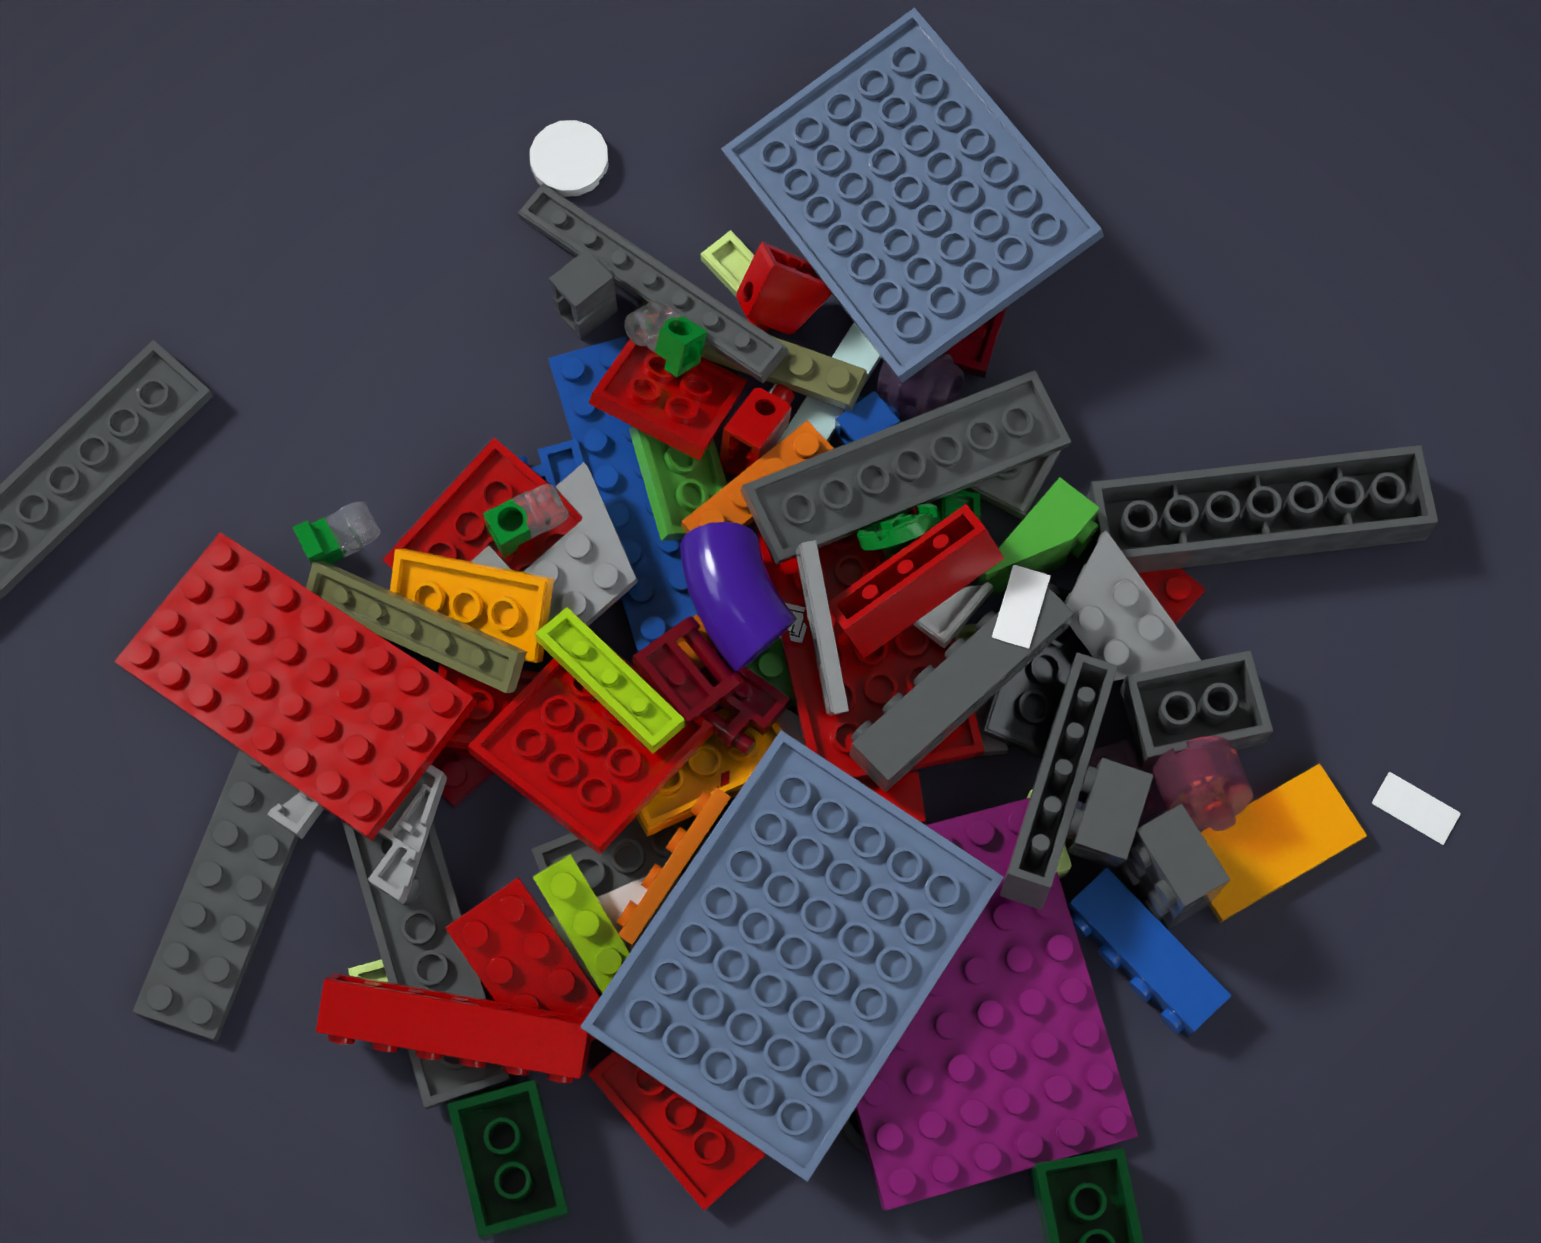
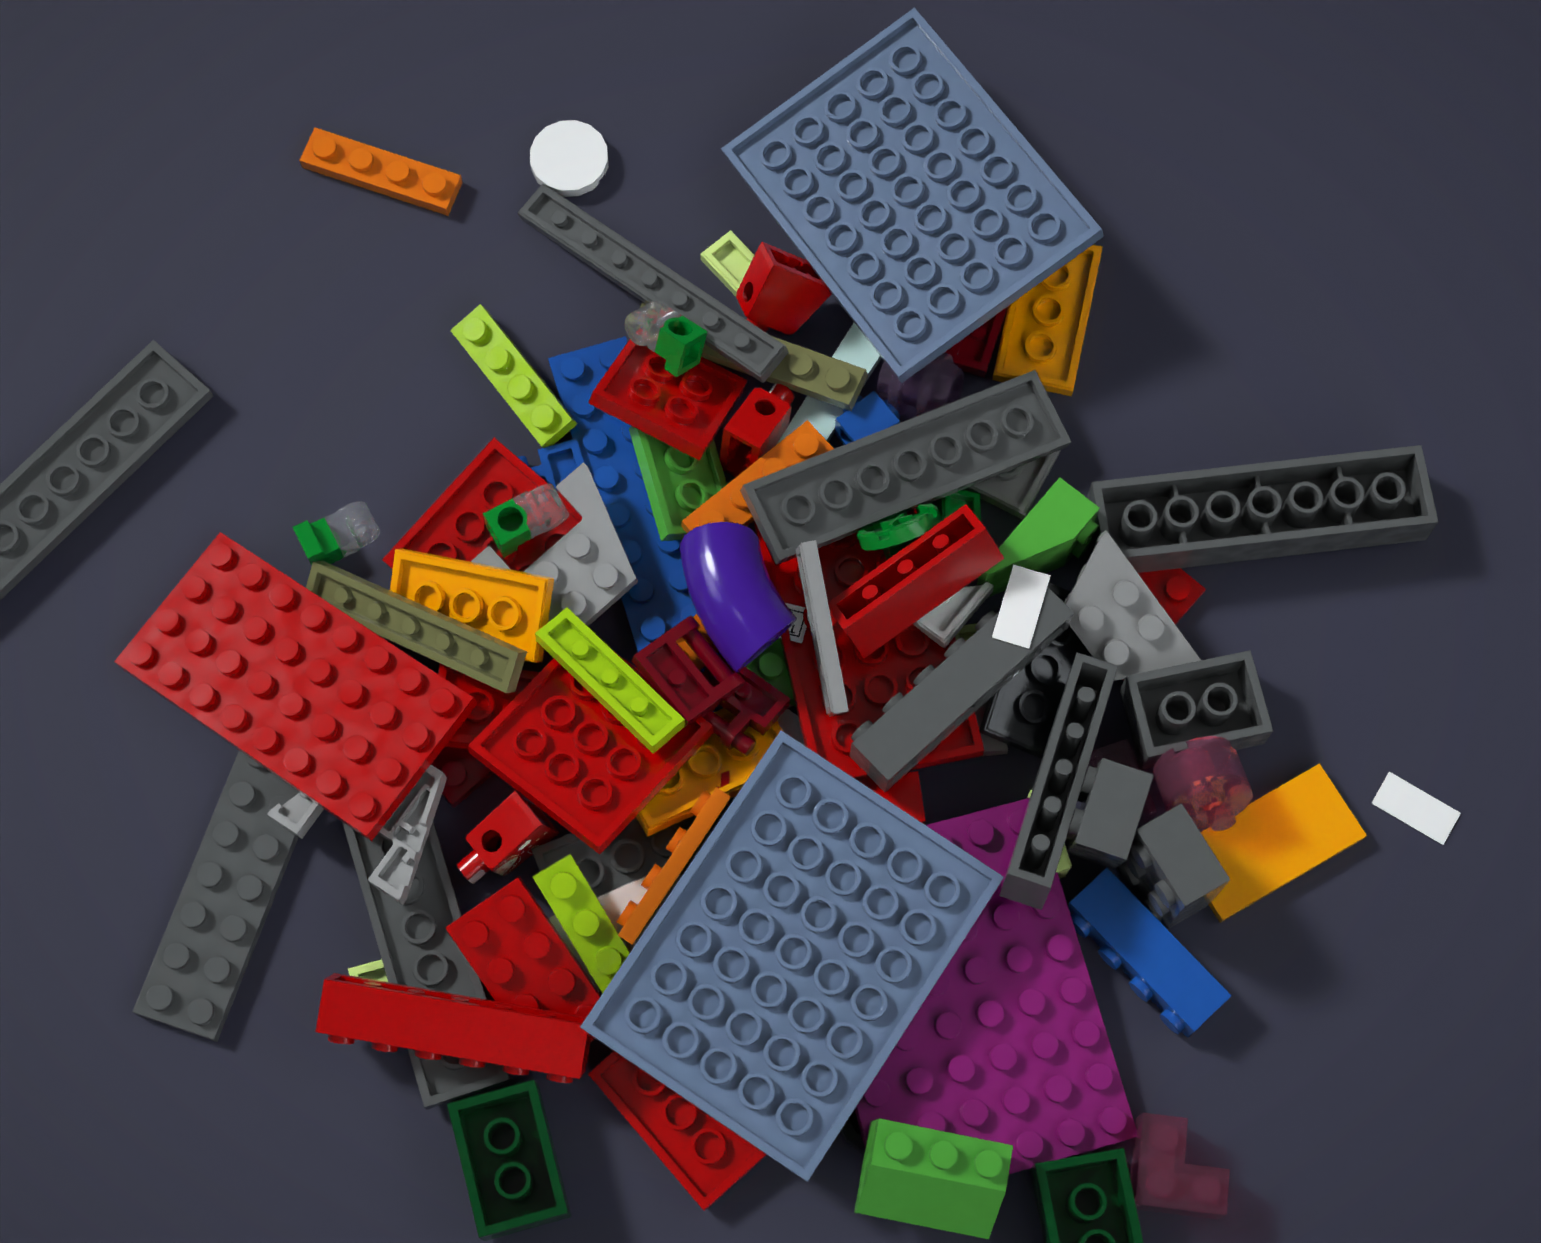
dark grey piece [549,249,618,340] -> none
none -> orange plate [299,127,463,216]
none -> lime plate [450,304,578,448]
none -> red torso [456,791,559,884]
none -> bright green slope [854,1118,1013,1239]
none -> light orange tile [992,245,1103,396]
none -> clear pink brick [1131,1113,1230,1219]

